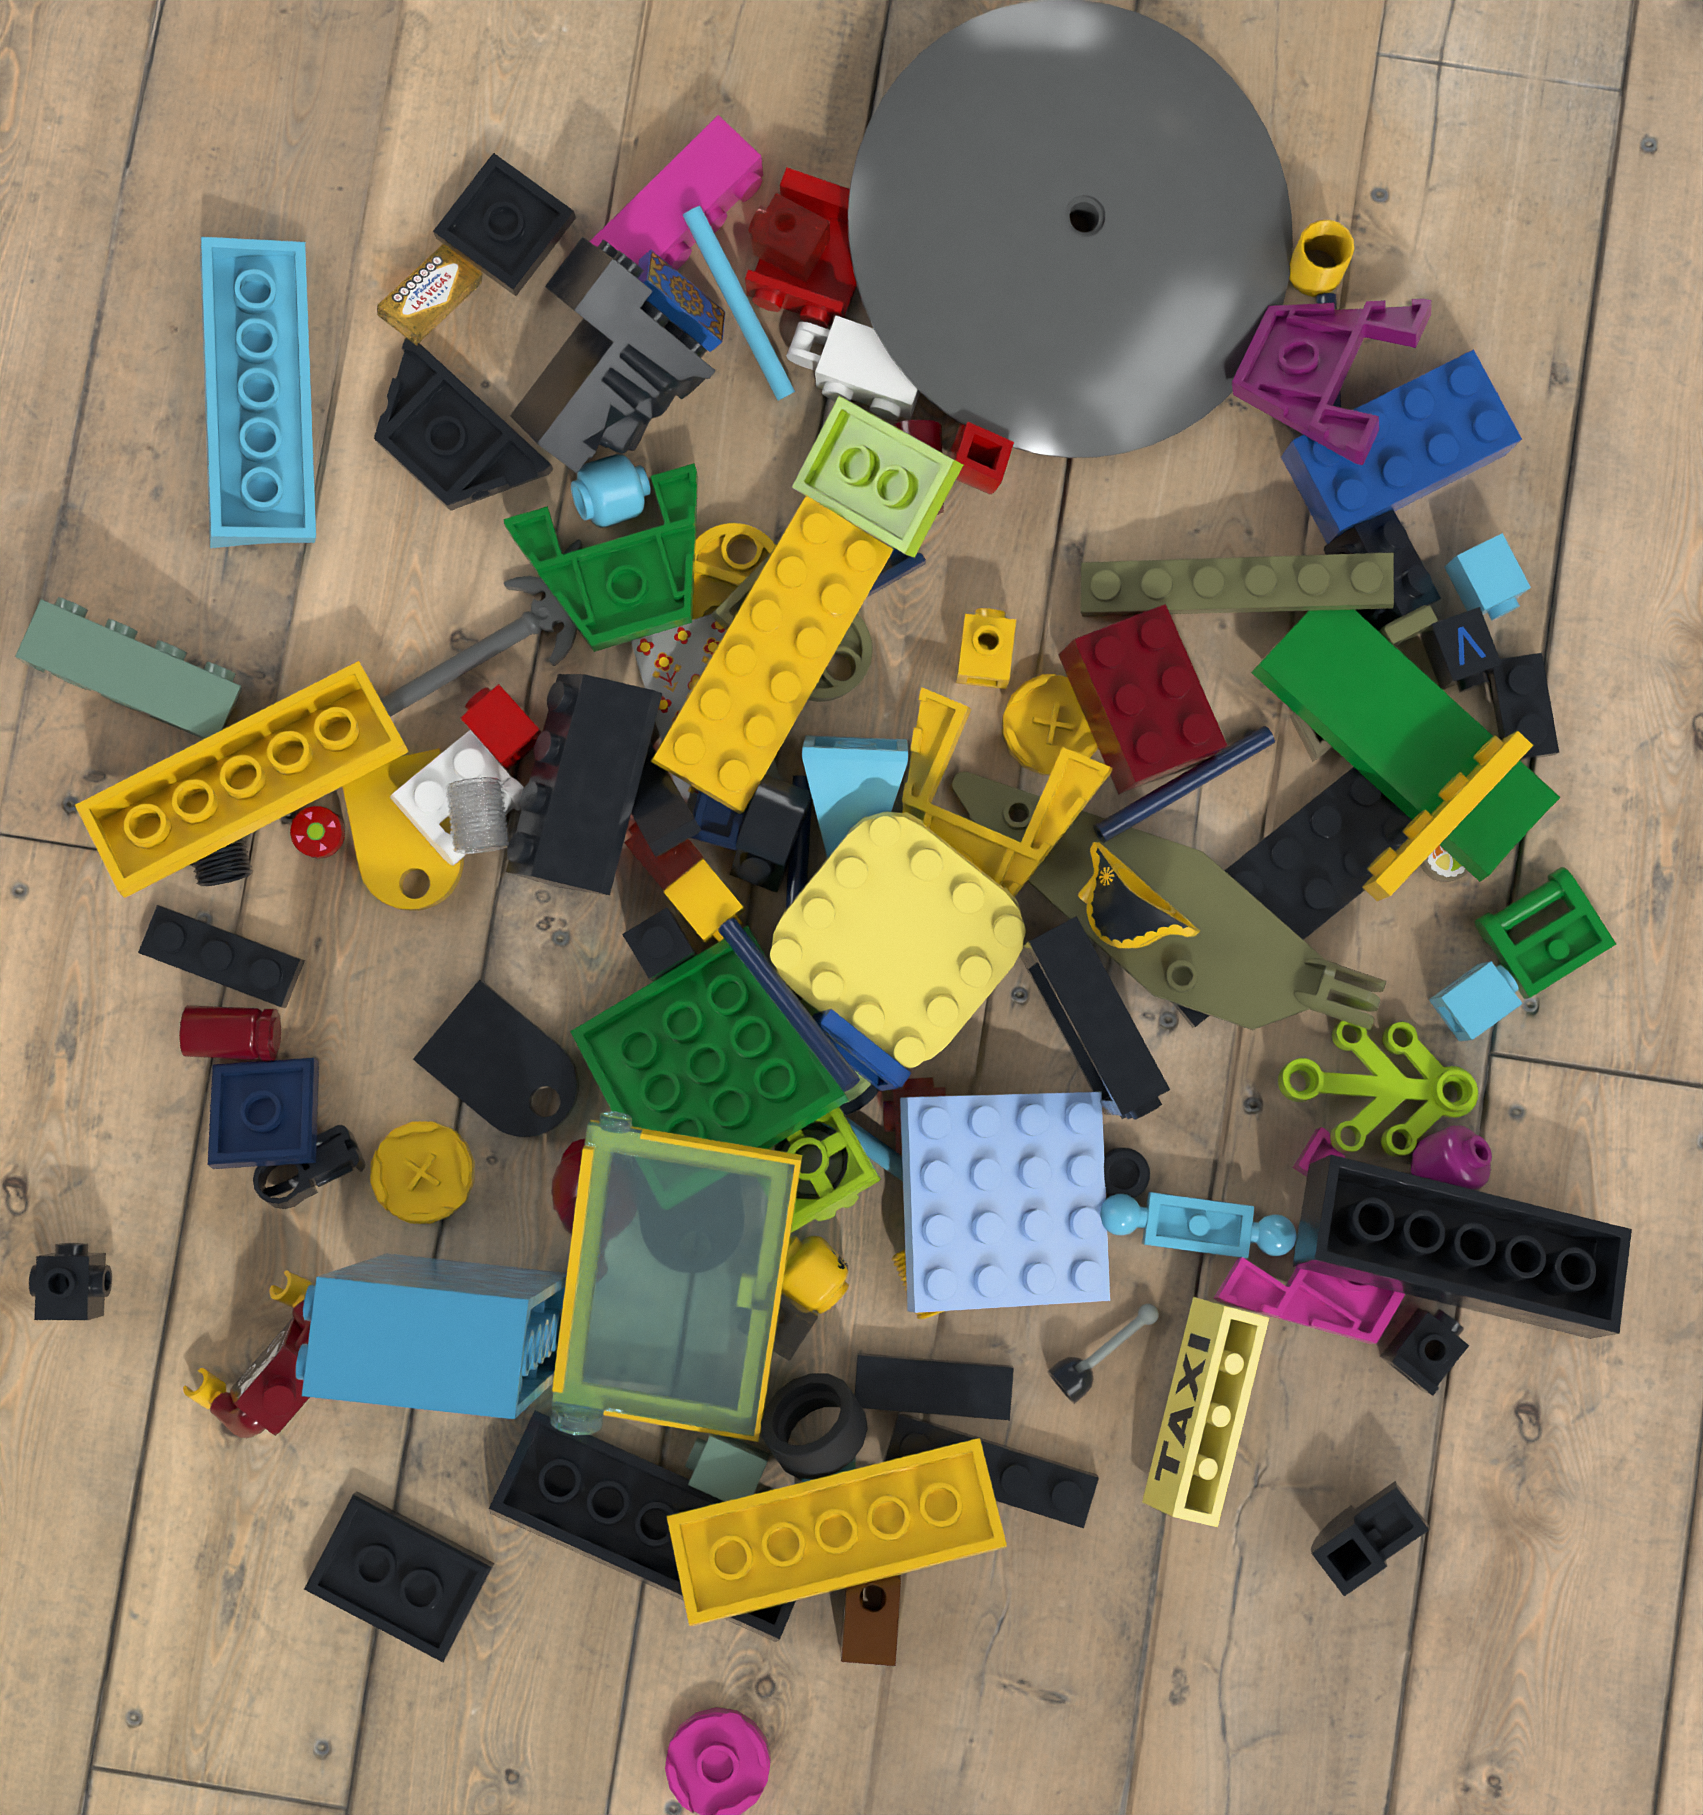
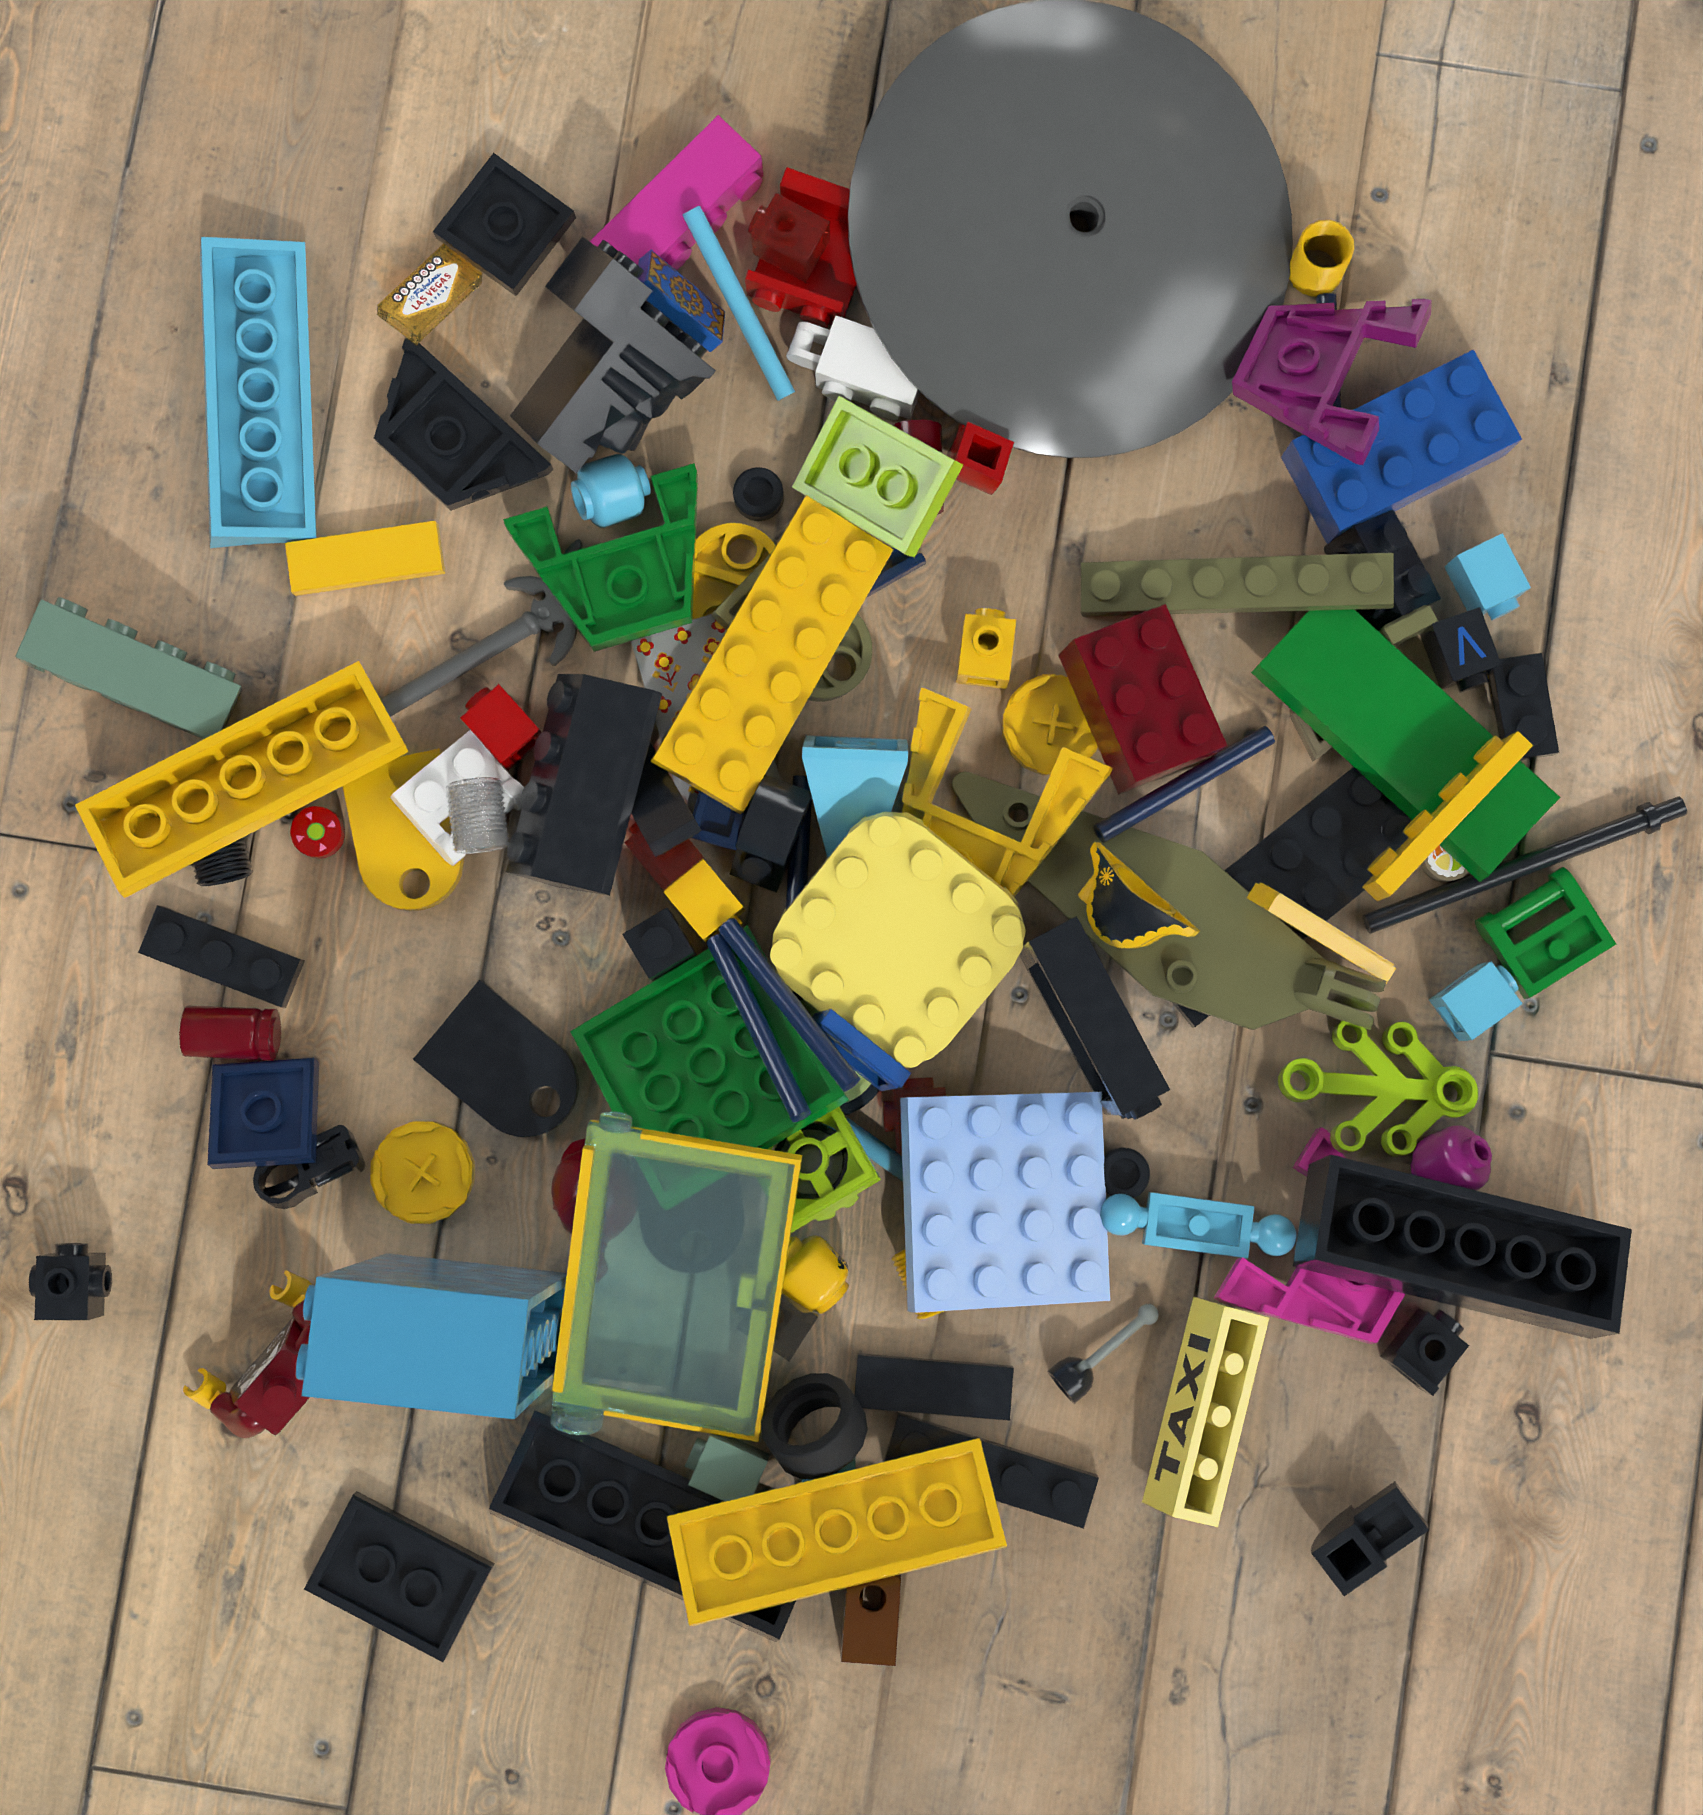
none -> yellow tile [285,520,445,596]
none -> dark blue bar [706,934,811,1122]
none -> black tile [733,467,784,521]
none -> yellow tile [1247,882,1396,984]
none -> black bar [1362,796,1687,934]

